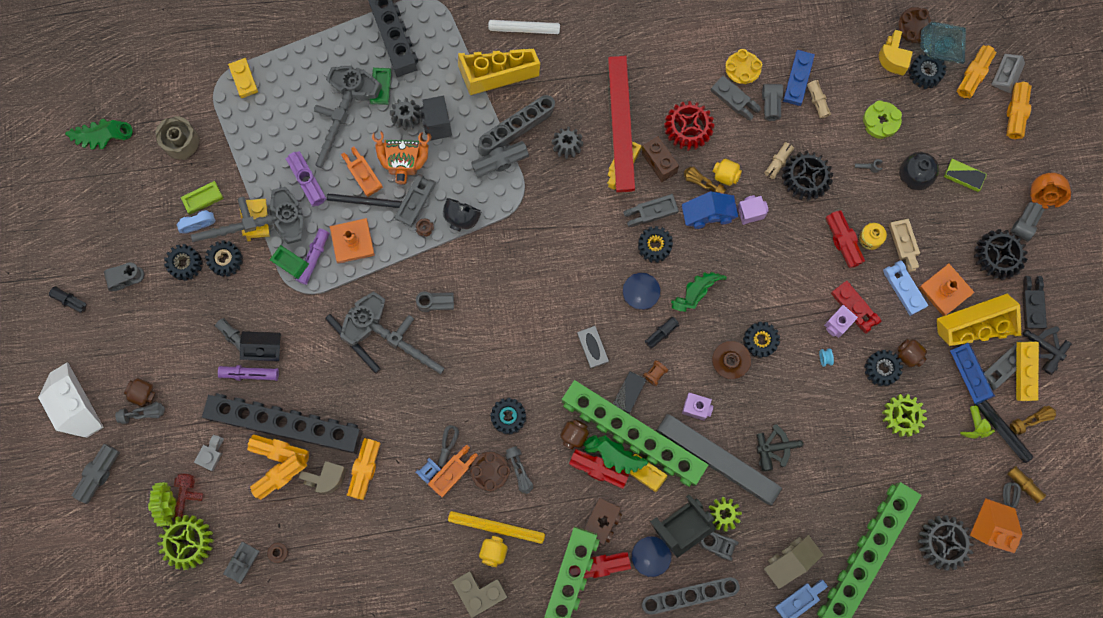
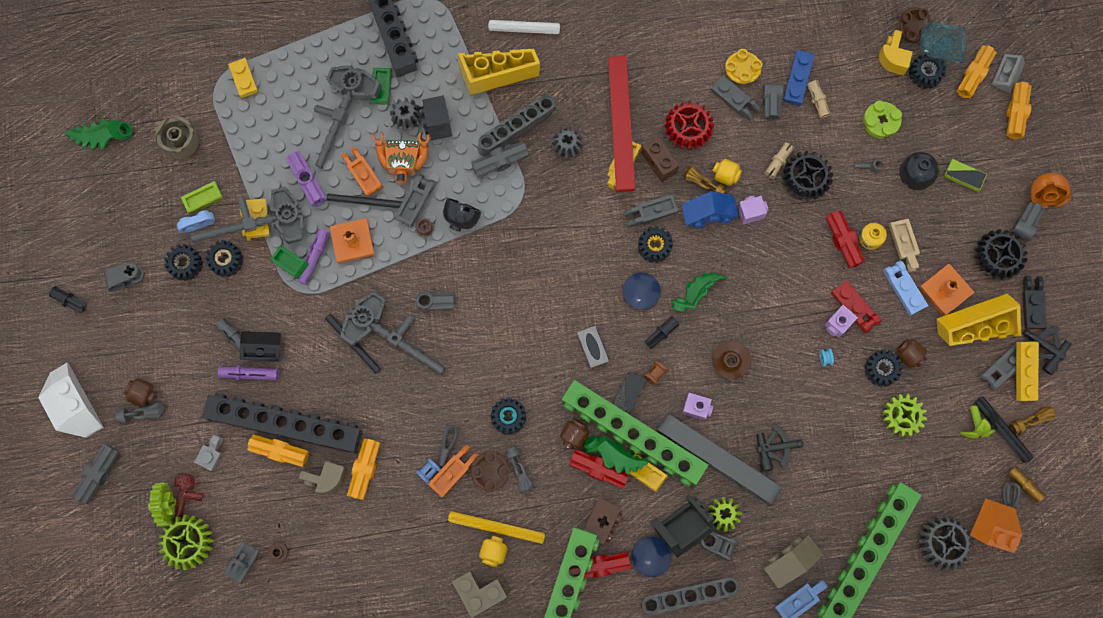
light orange piece [250,453,307,500] -> none
black bush [743,322,780,358] -> none
blue plate [950,343,995,404] -> none

